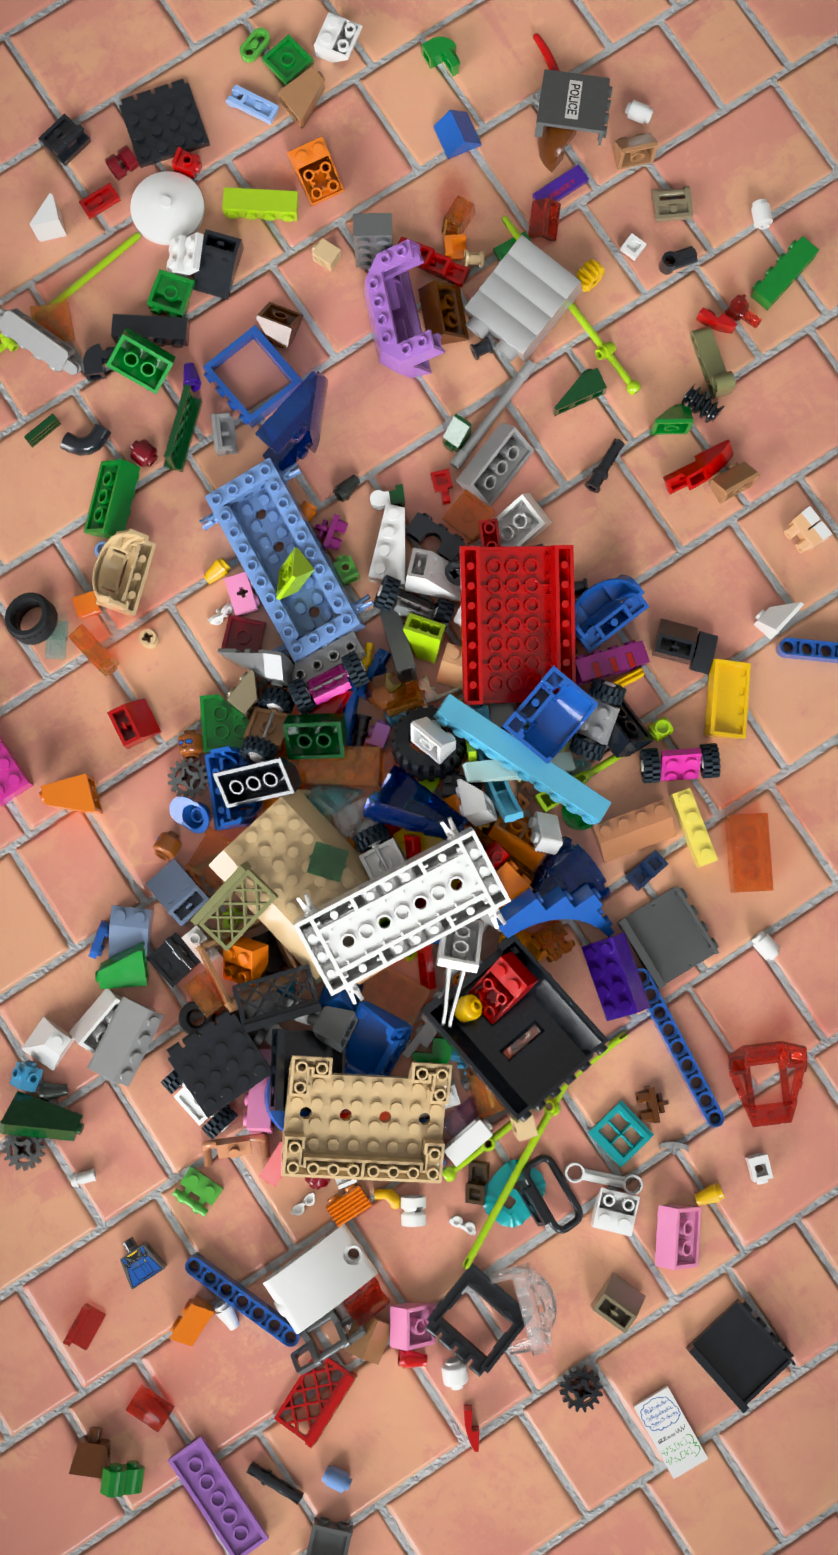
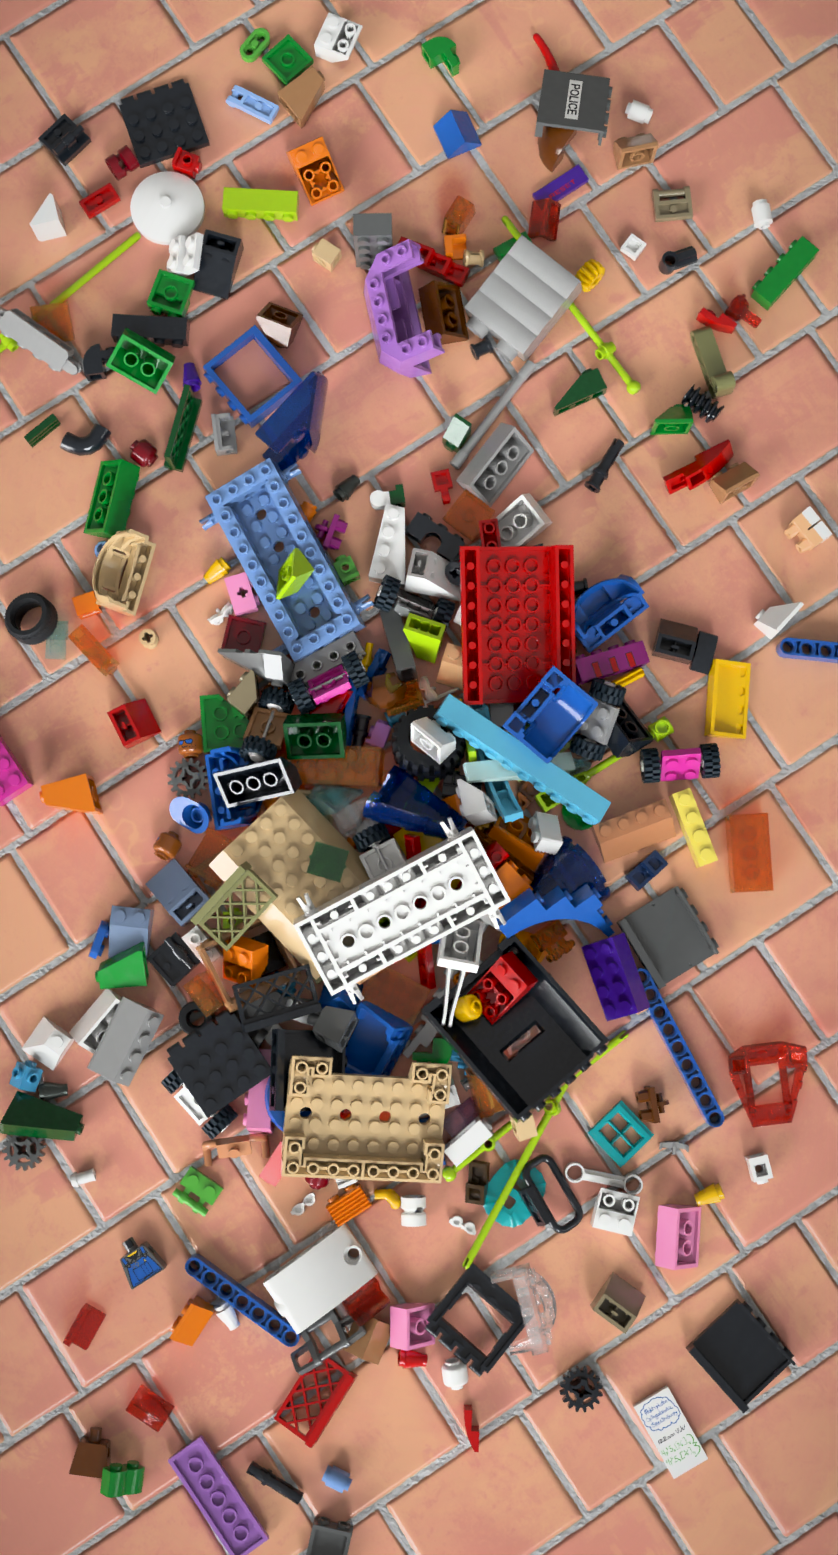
white brick [751,931,780,960] -> none

